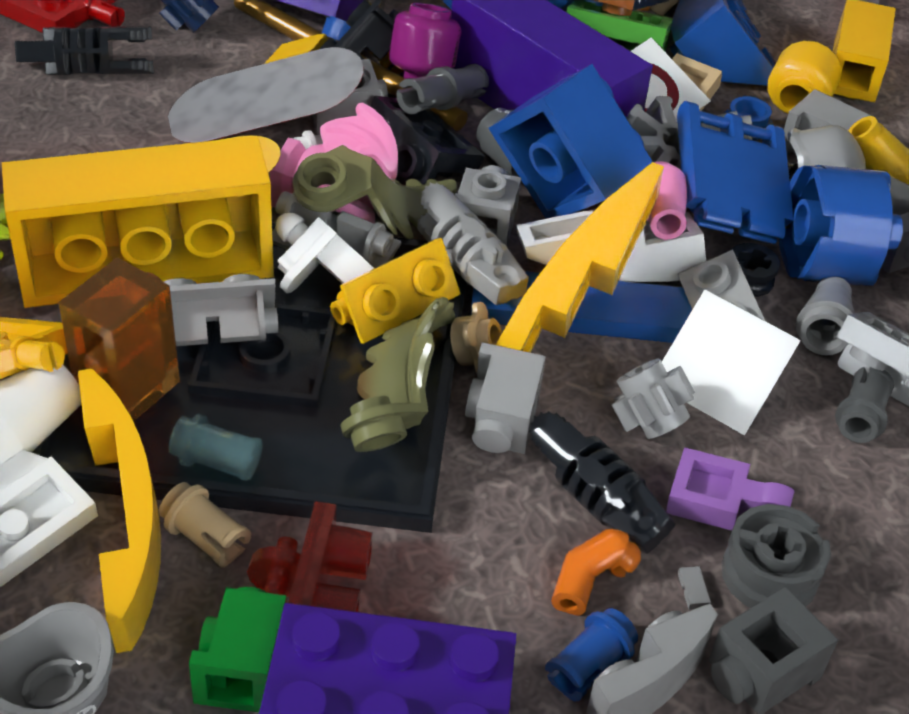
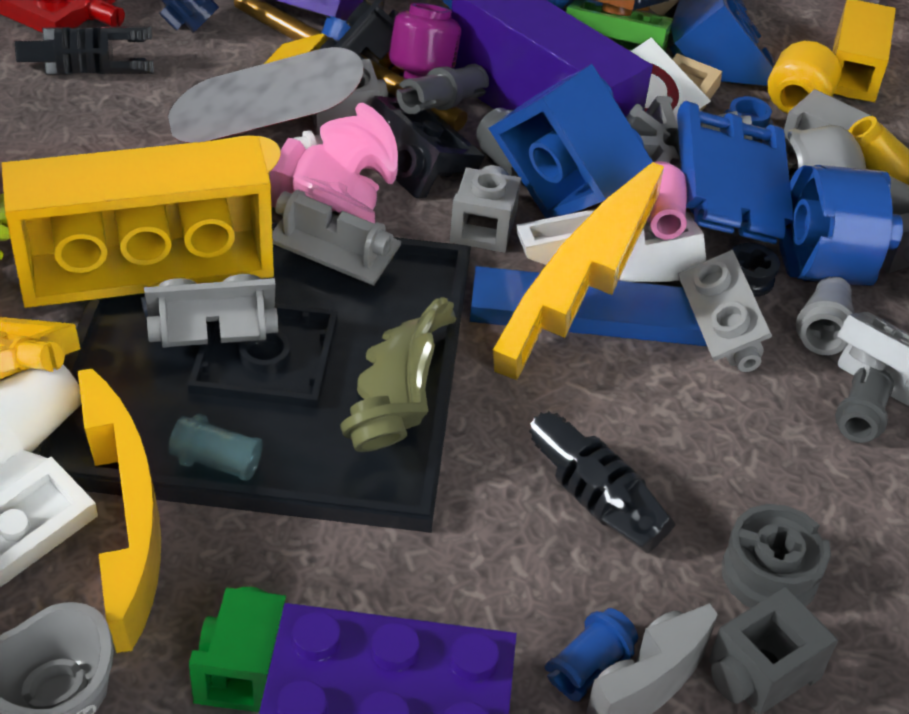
clear orange brick [58,257,180,422] -> none
tan pin [159,482,251,568] -> none
clear red hips [247,501,373,612] -> none
white piece [275,212,374,293] -> none
olive plant [293,145,457,239] -> none
yellow hinge [330,238,461,344] -> none
light grey hinge [417,182,529,305] -> none
tan plate [450,302,502,373] -> none
light grey brick [465,342,546,454] -> none
orange arm [551,529,641,616] -> none
light grey gear [612,358,695,439] -> none
white sticker [662,290,801,435] -> none
medium lavender plate [666,447,794,531] -> none
light grey piece [678,566,711,610] -> none

